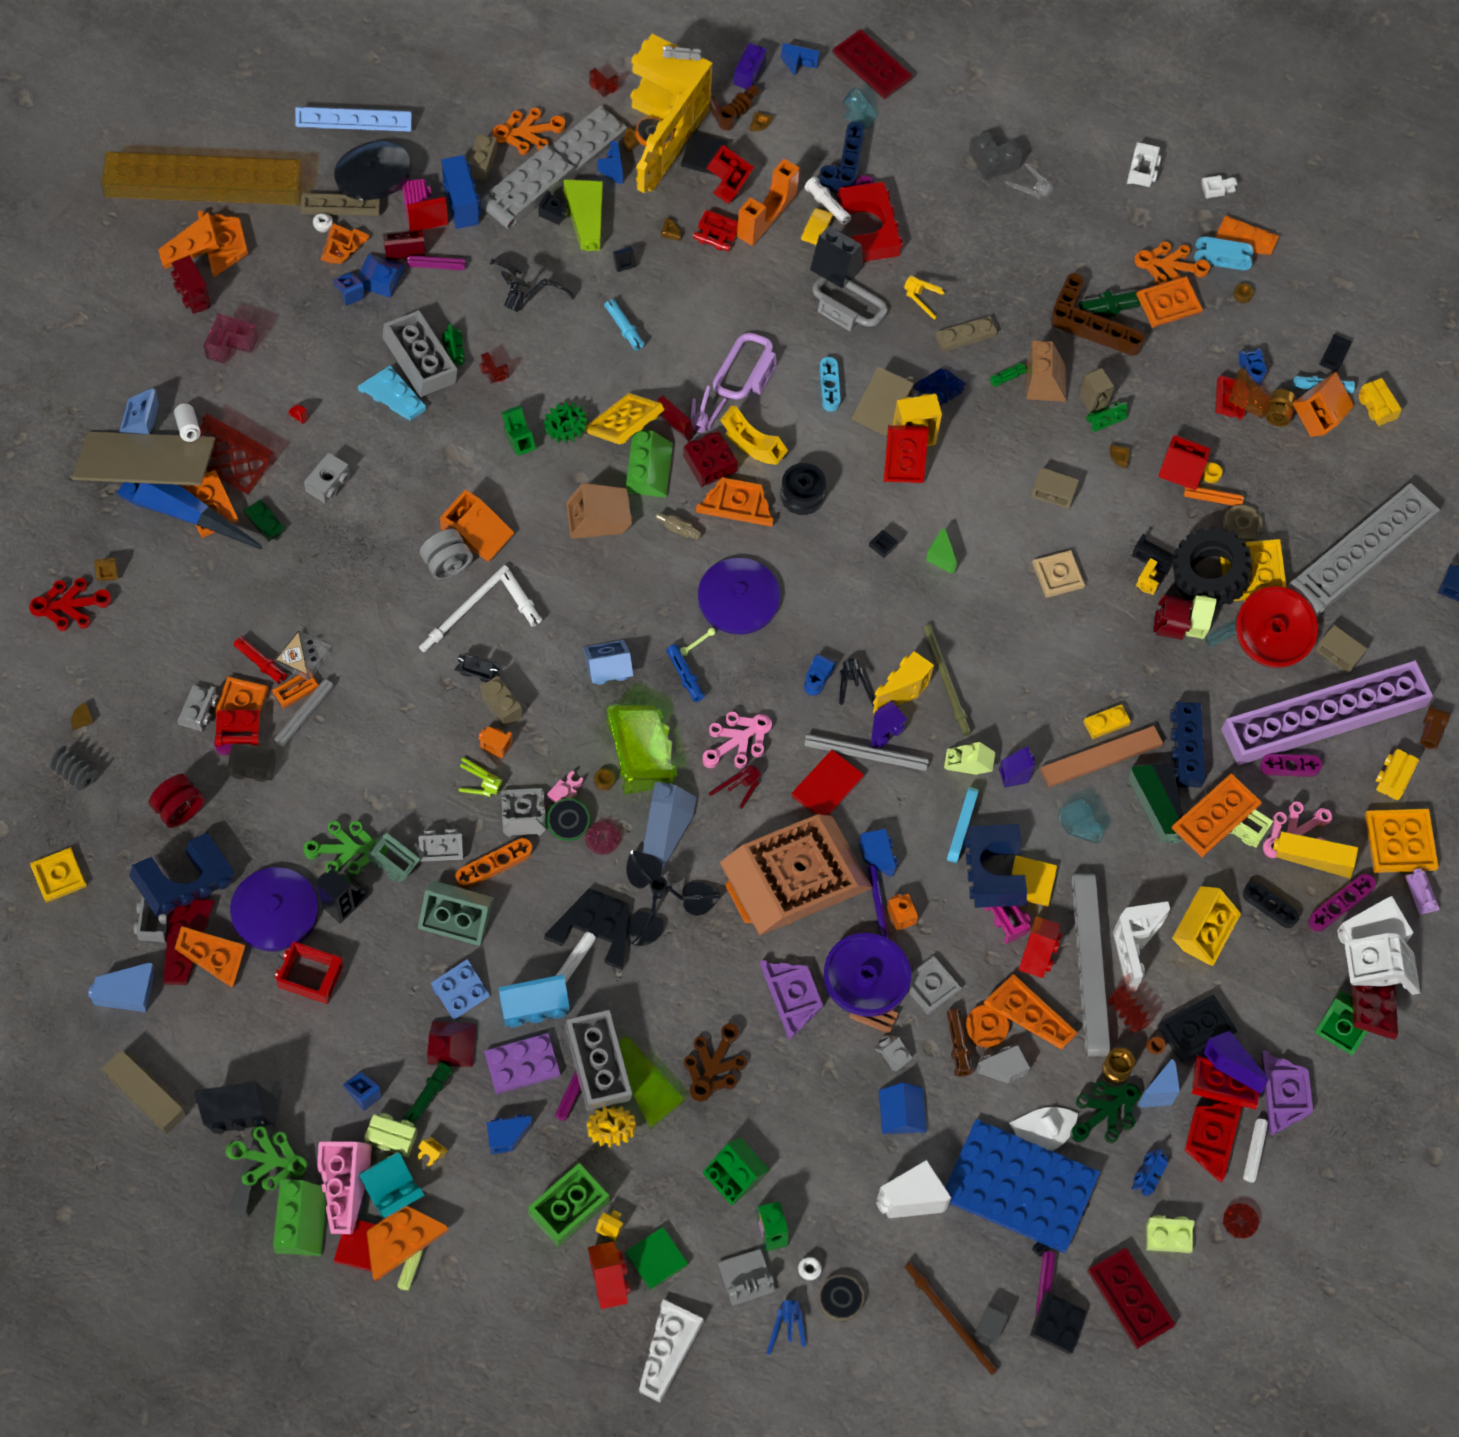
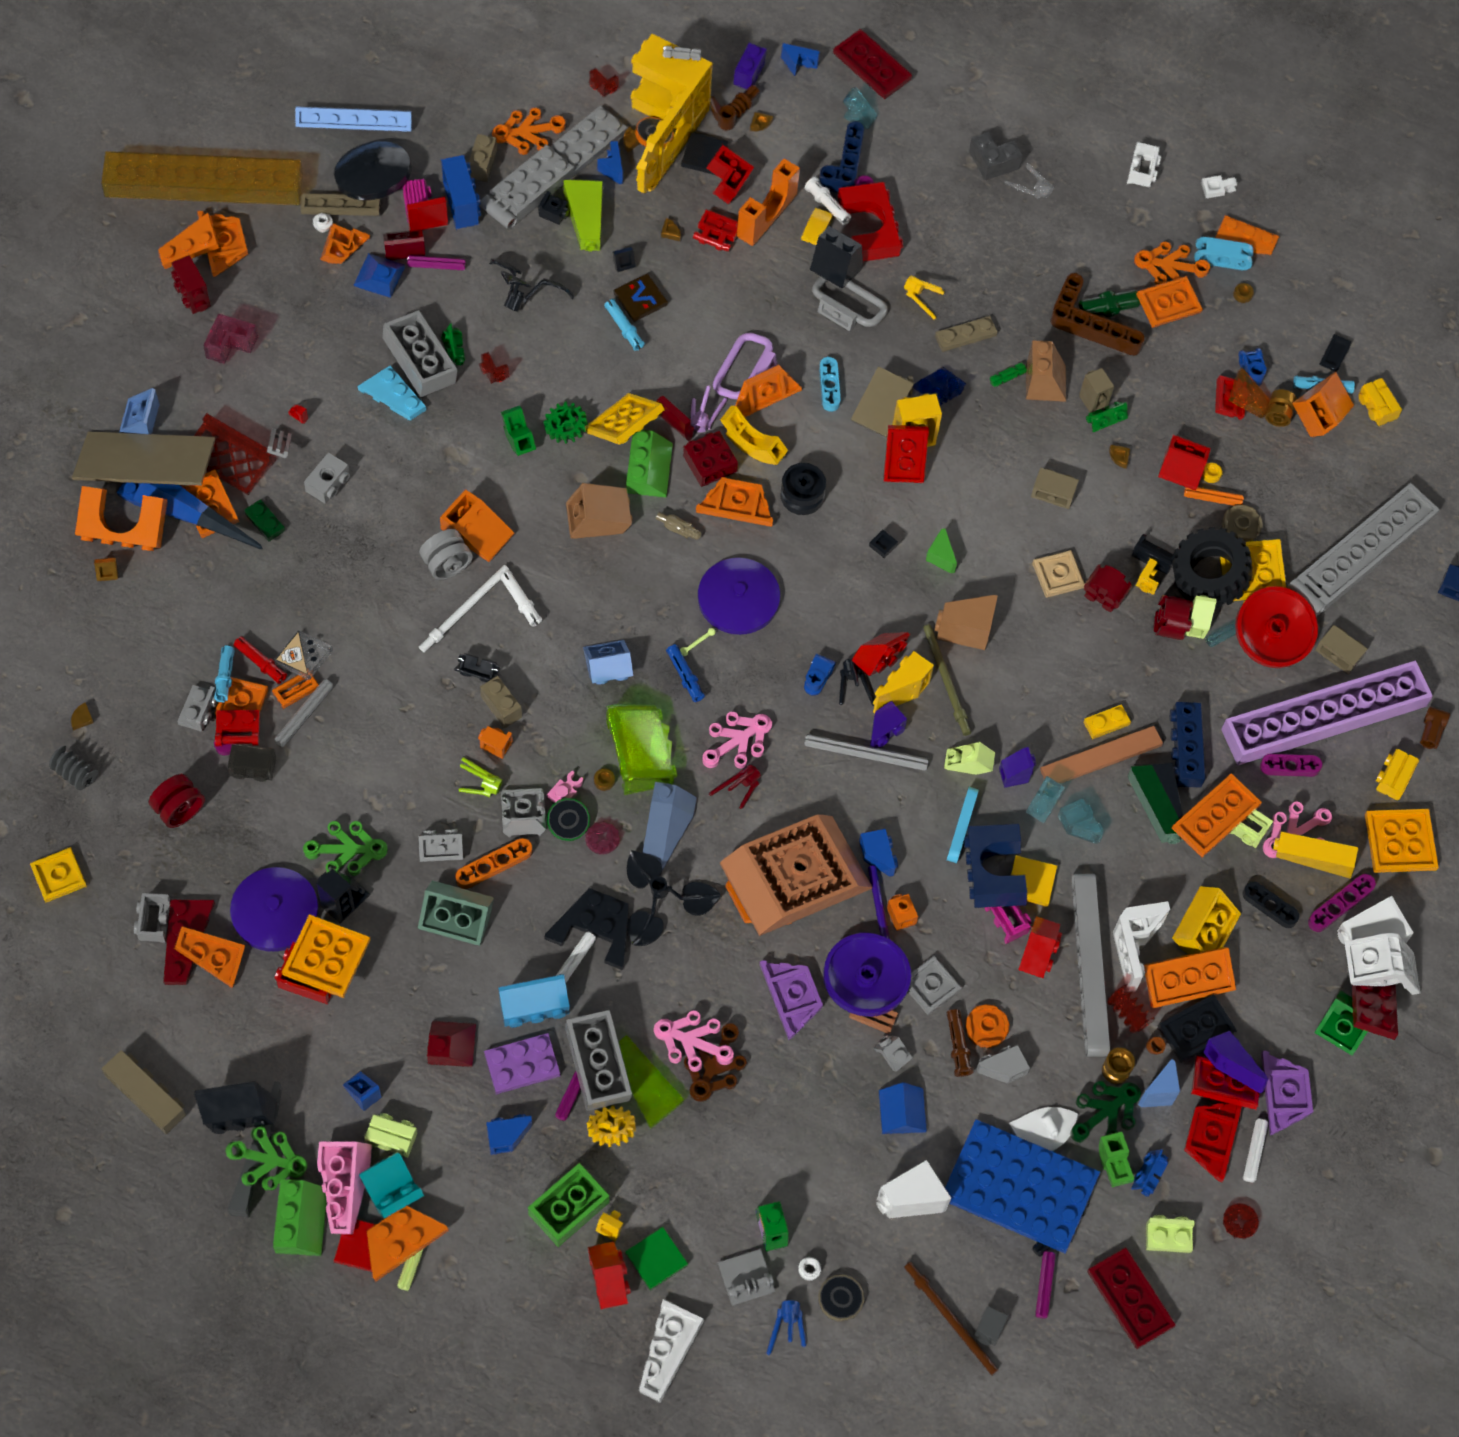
red plant [29,578,111,631] -> none
medium blue slope [89,963,155,1012] -> none
dark blue arch [129,833,235,916] -> none
white brick [174,404,200,442] -> none
blue slope [332,272,364,305] -> none
sand green window [366,832,420,882] -> none
dark green pin [403,1061,455,1126] -> none
yellow tile [418,1137,448,1166] -> none
medium blue hinge [431,959,490,1020] -> none
green slope [702,1137,770,1206] -> none
red tile [791,750,864,816] -> none
orange wing [983,974,1078,1050] -> none
black plate [1030,1292,1087,1354] -> none
lavender hinge [1405,868,1440,915] -> none
none -> orange arch [75,486,168,551]
none -> medium azure pin [214,645,235,702]
none -> light grey tile [267,428,292,458]
none -> light orange plate [282,914,370,998]
none -> dark brown tile [614,273,668,322]
none -> bright pink plant [654,1011,734,1072]
none -> orange wing [735,365,802,417]
none -> red slope [852,632,910,676]
none -> medium nougat slope [934,595,998,650]
none -> clear light blue slope [1026,776,1065,823]
none -> dark red brick [1084,564,1132,612]
none -> bright green brick [1099,1132,1134,1187]
none -> orange plate [1143,947,1236,1008]

